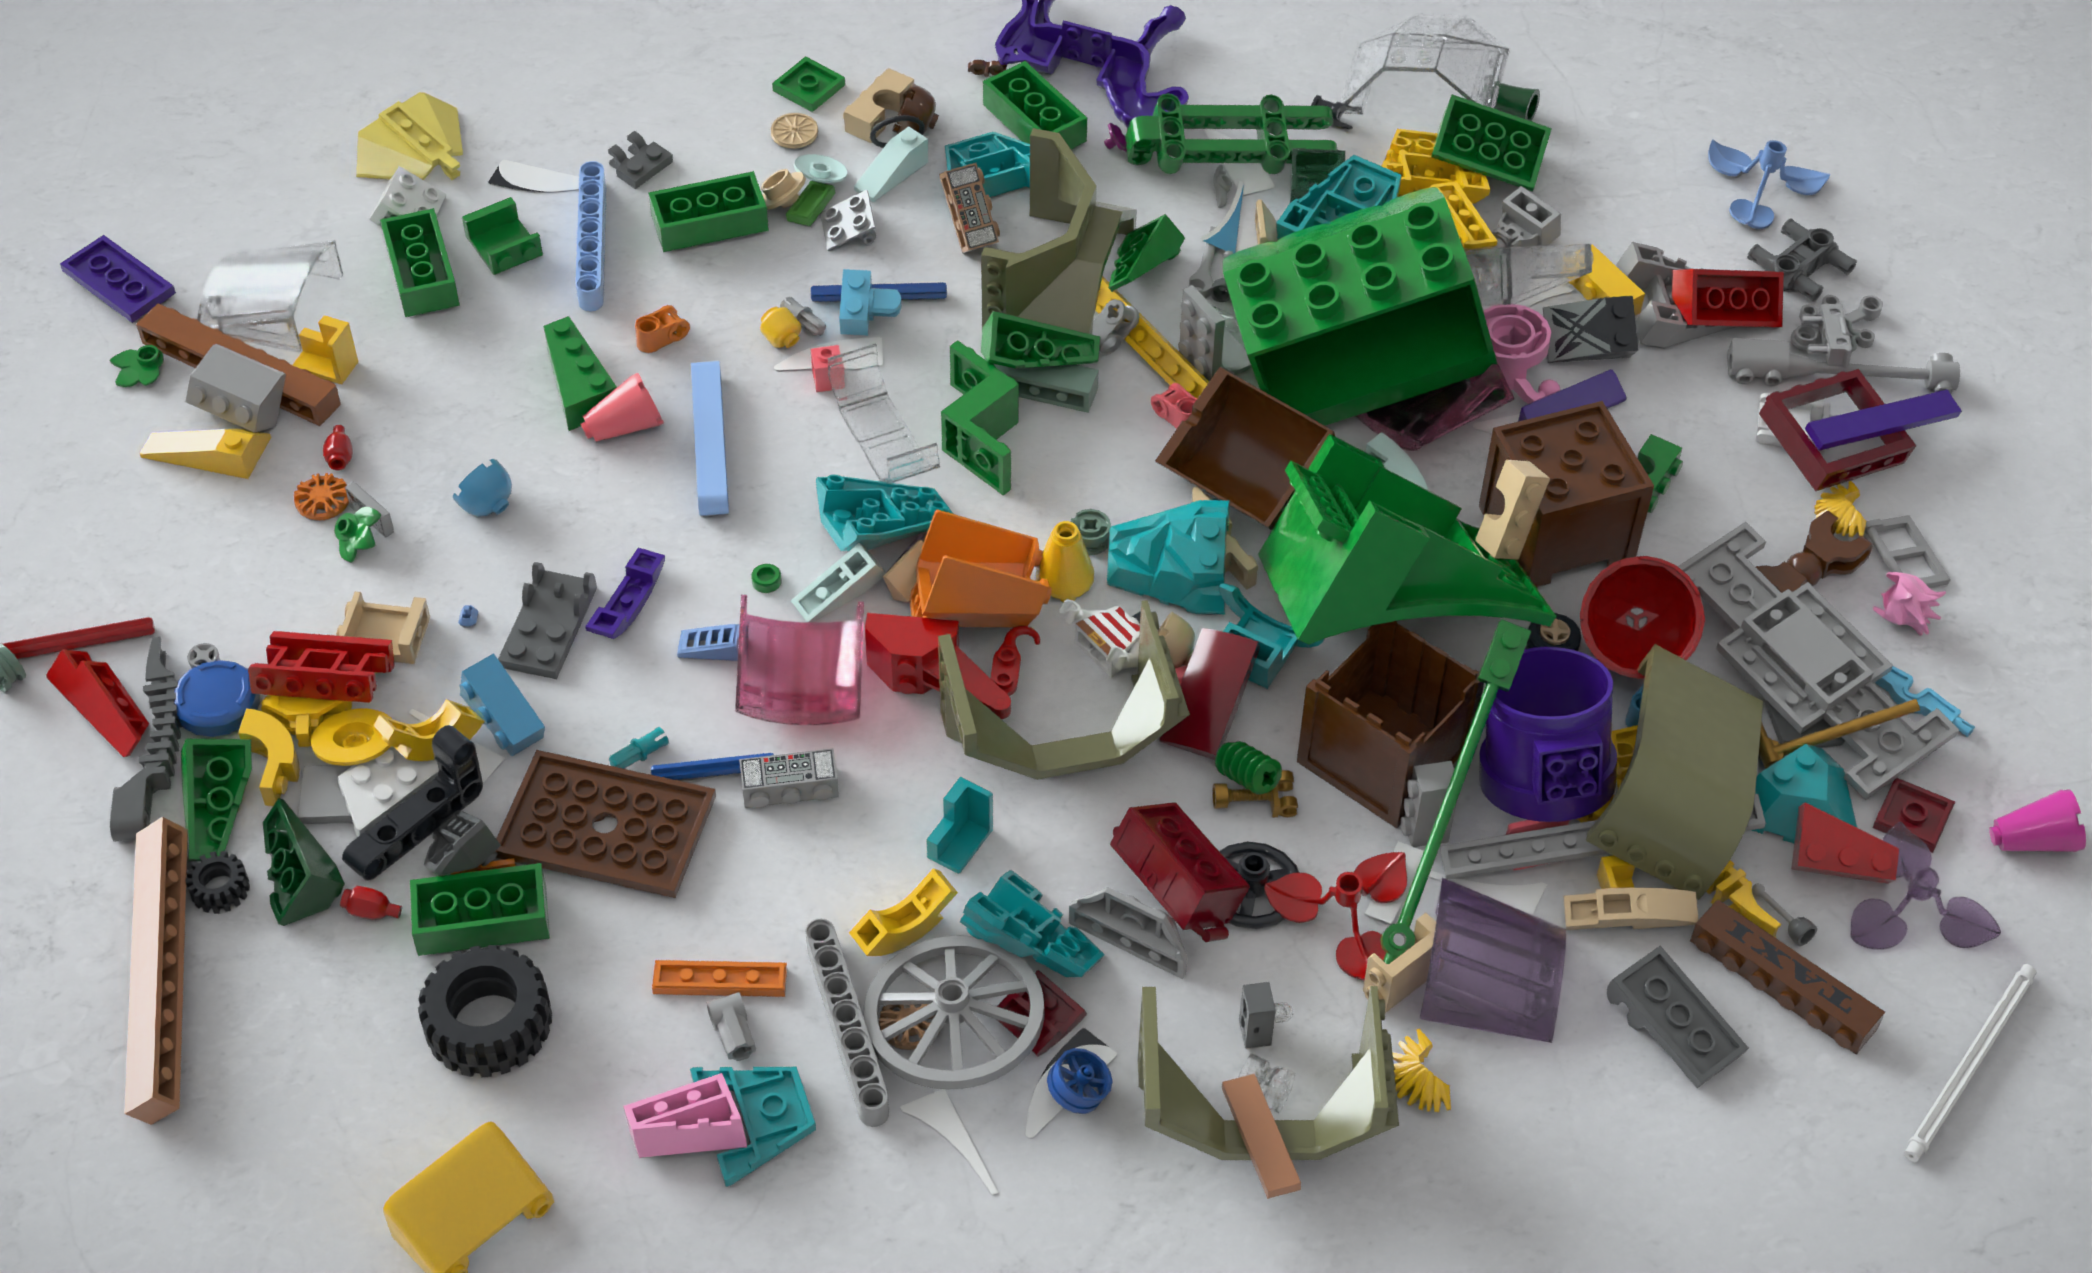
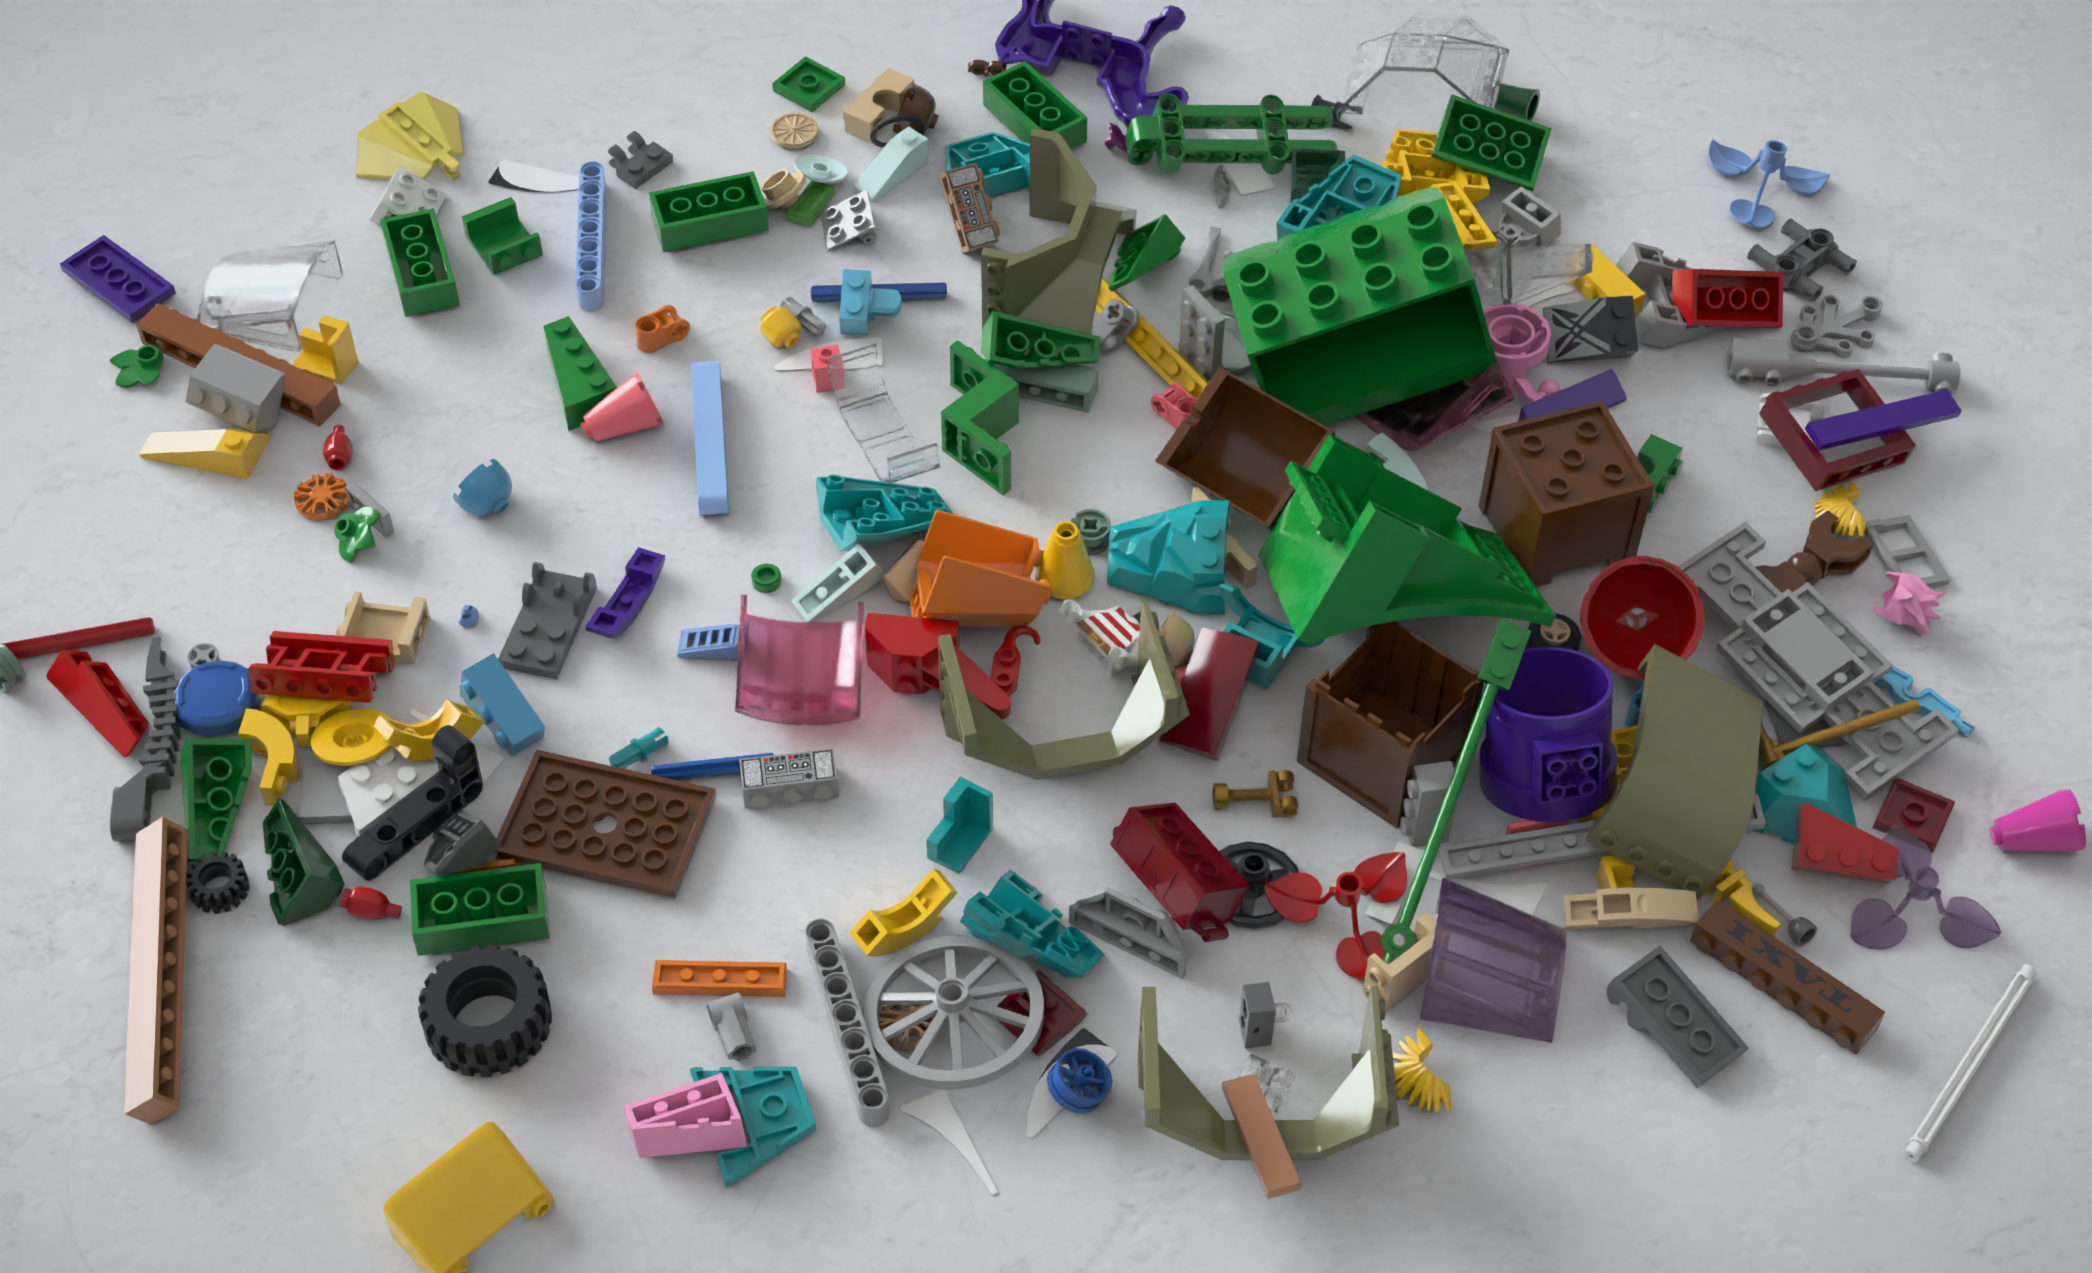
dark azure sticker [1201,181,1244,253] -> none
green piece [1215,741,1282,795] -> none
tan slope [1255,200,1277,245] -> none
tan arch [1475,460,1550,559] -> none
light grey piece [1801,303,1860,368] -> none

